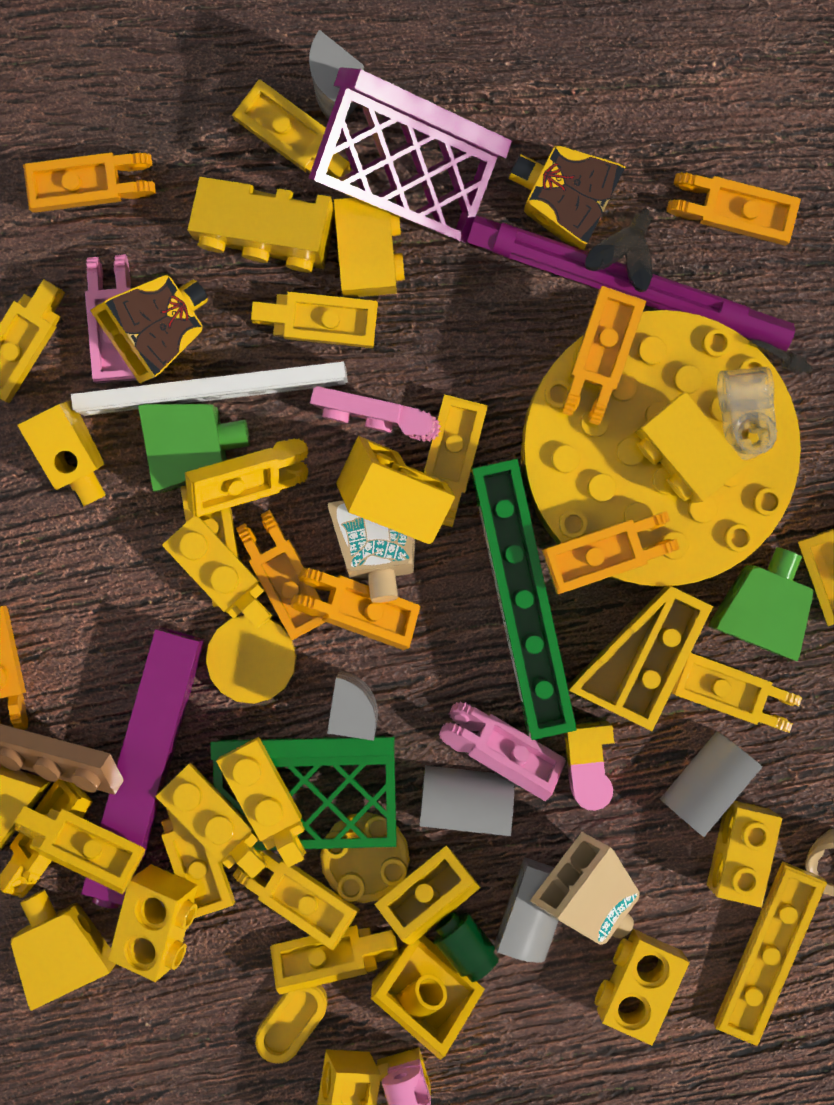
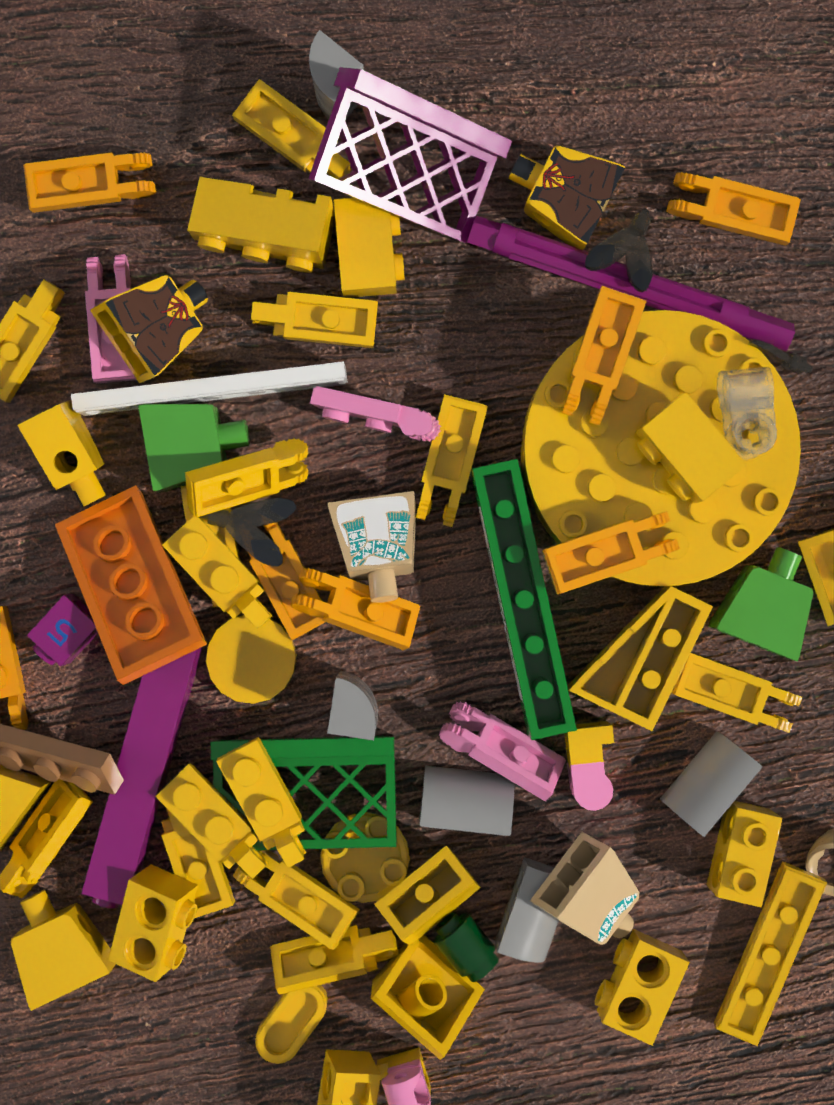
yellow hinge [14,806,145,895] -> none
yellow panel [336,435,456,544] -> none
none -> magenta brick [27,594,98,666]
none -> orange plate [55,485,207,685]
none -> clear smoke piece [200,497,296,566]

